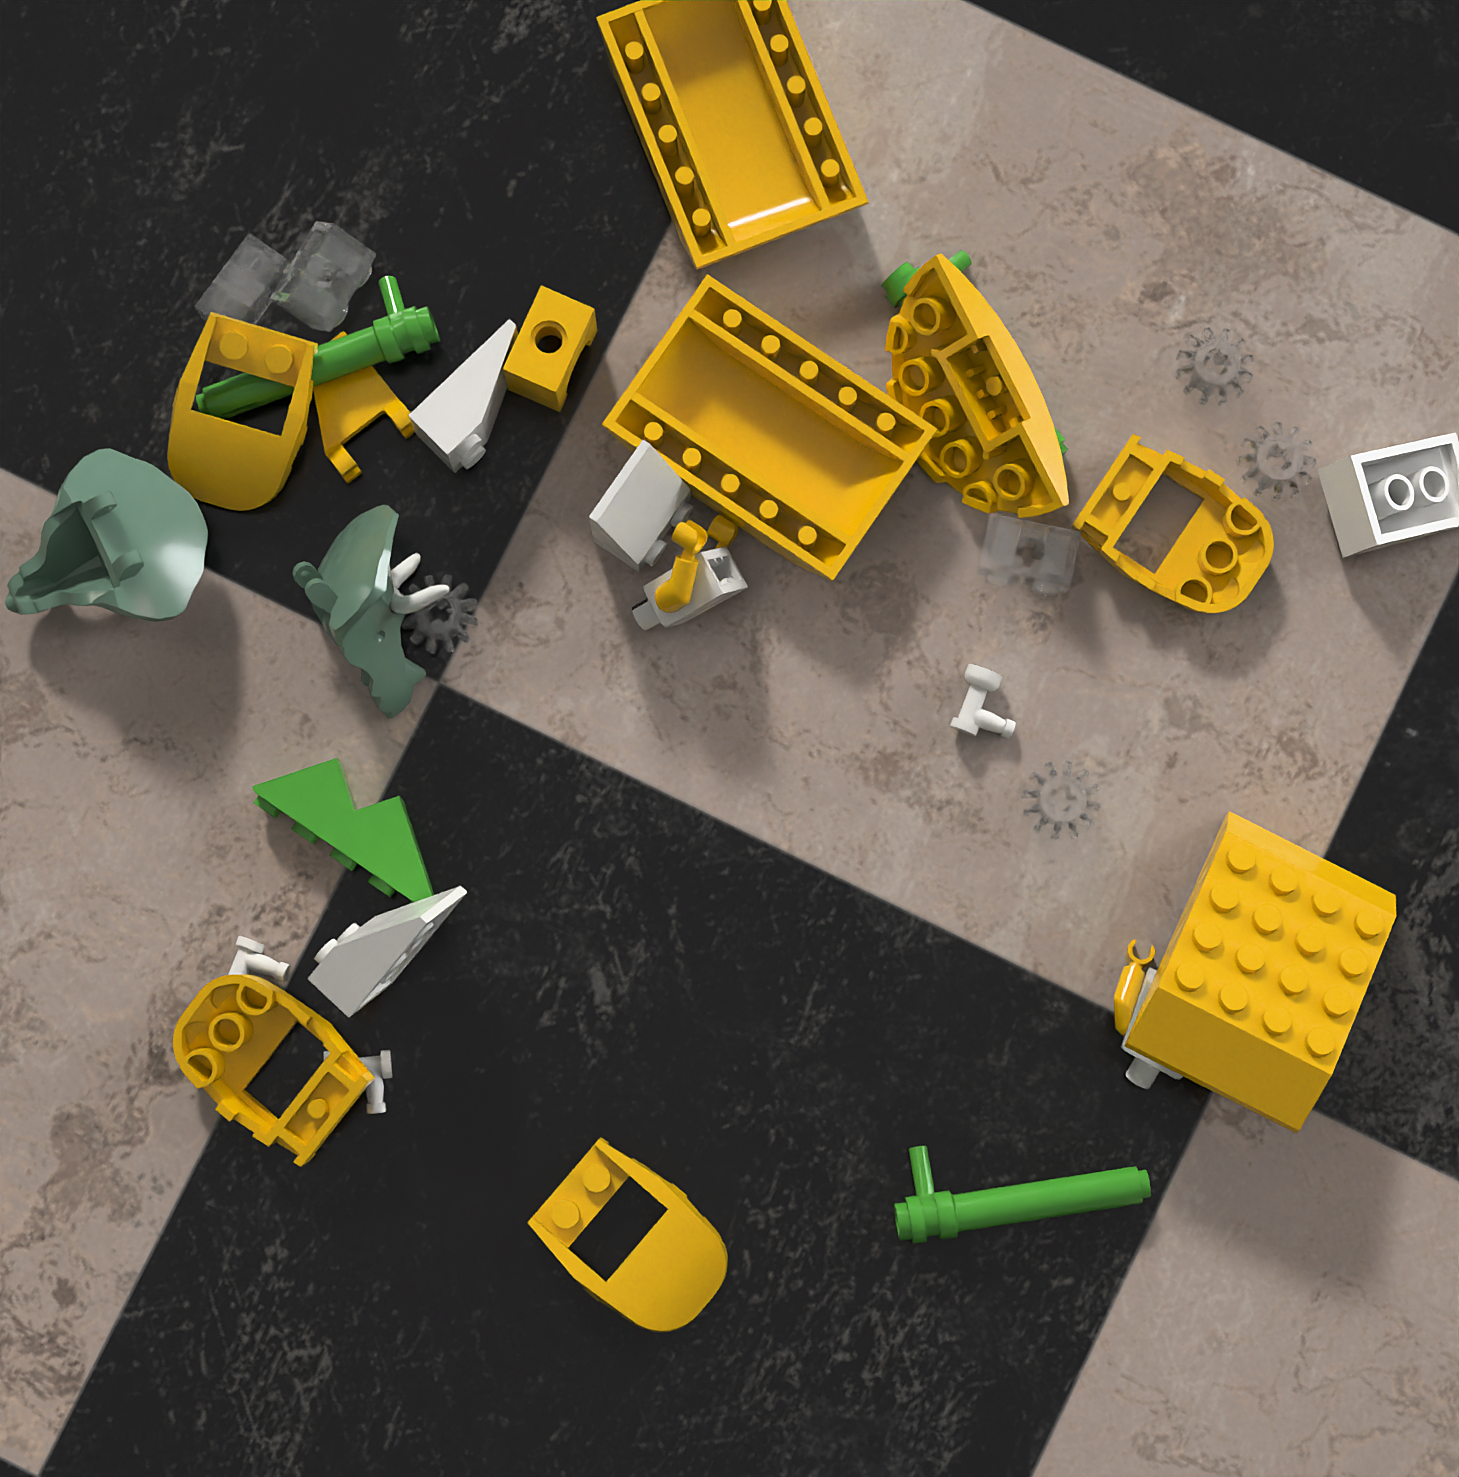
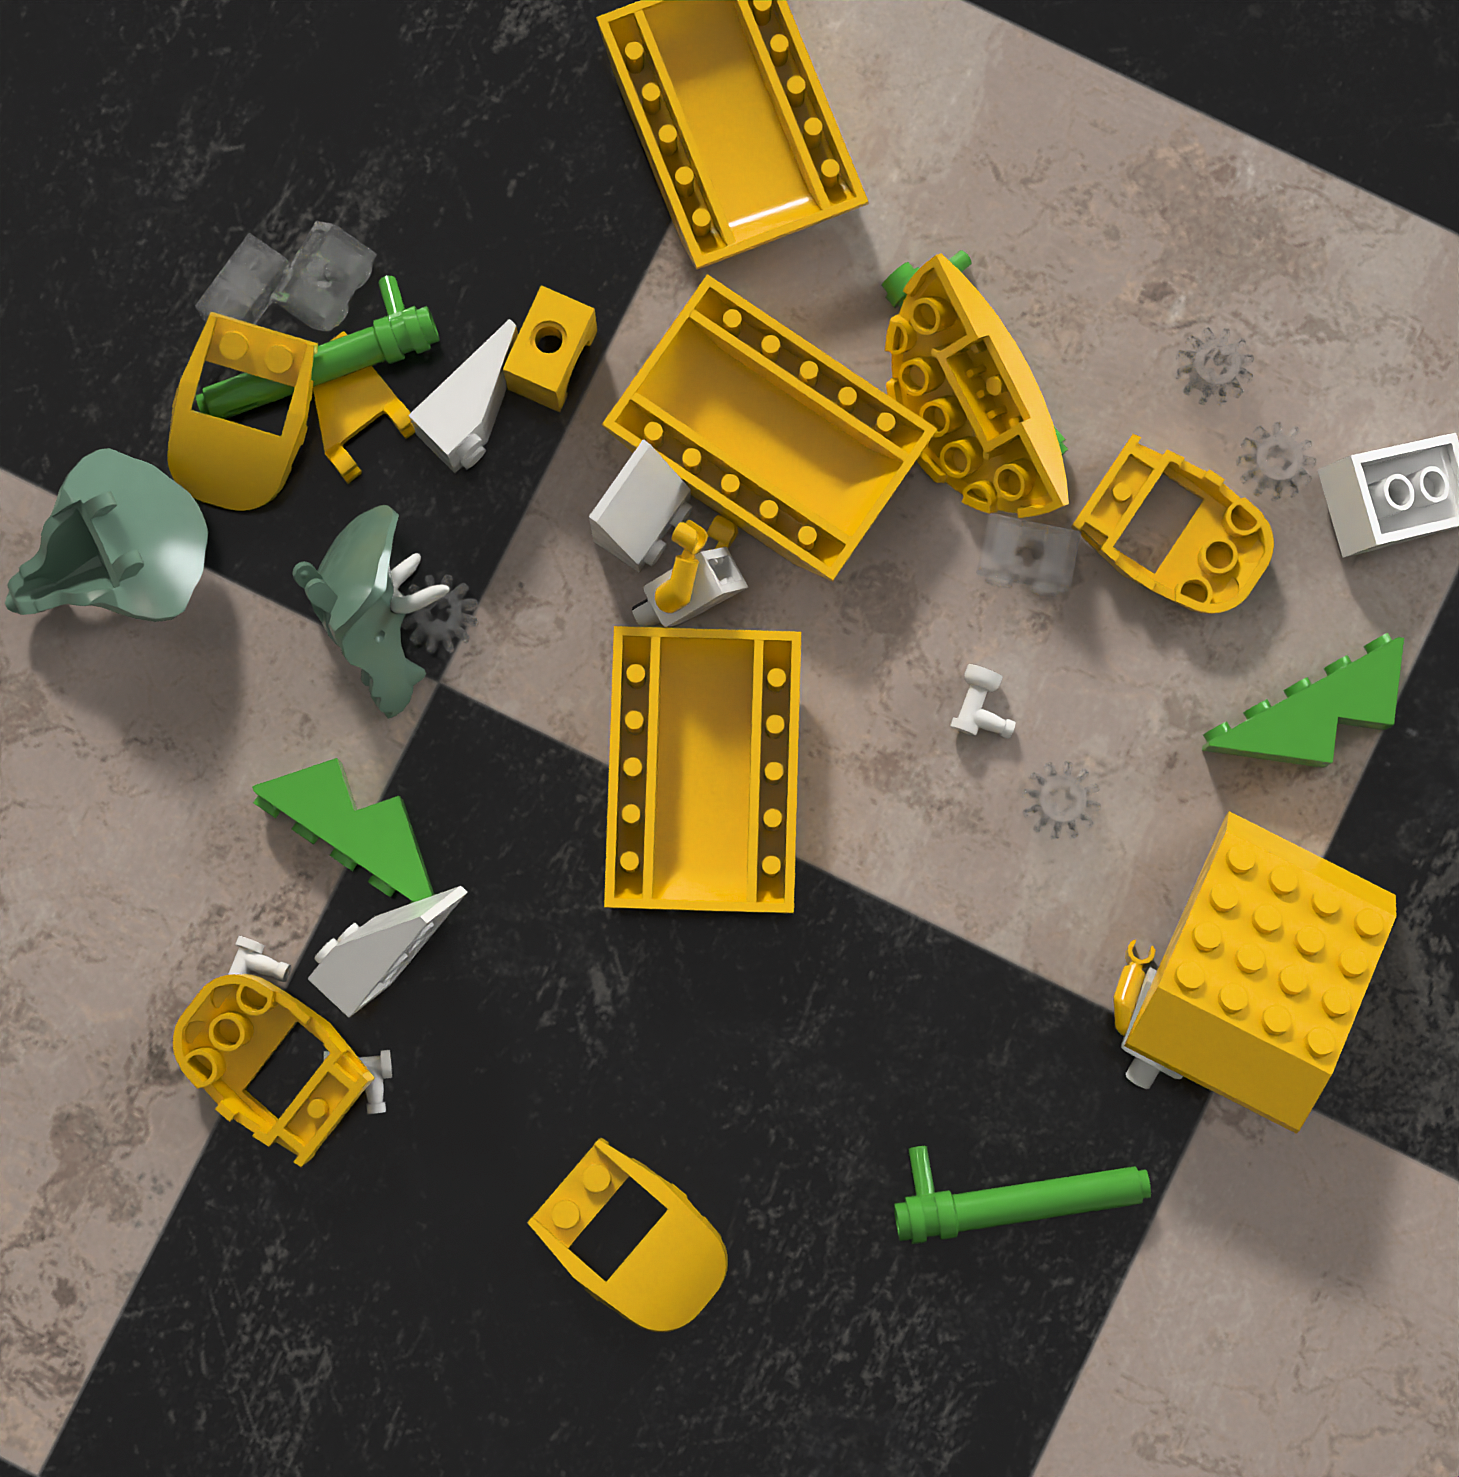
none -> yellow slope [604,626,801,914]
none -> bright green slope [1202,633,1404,768]

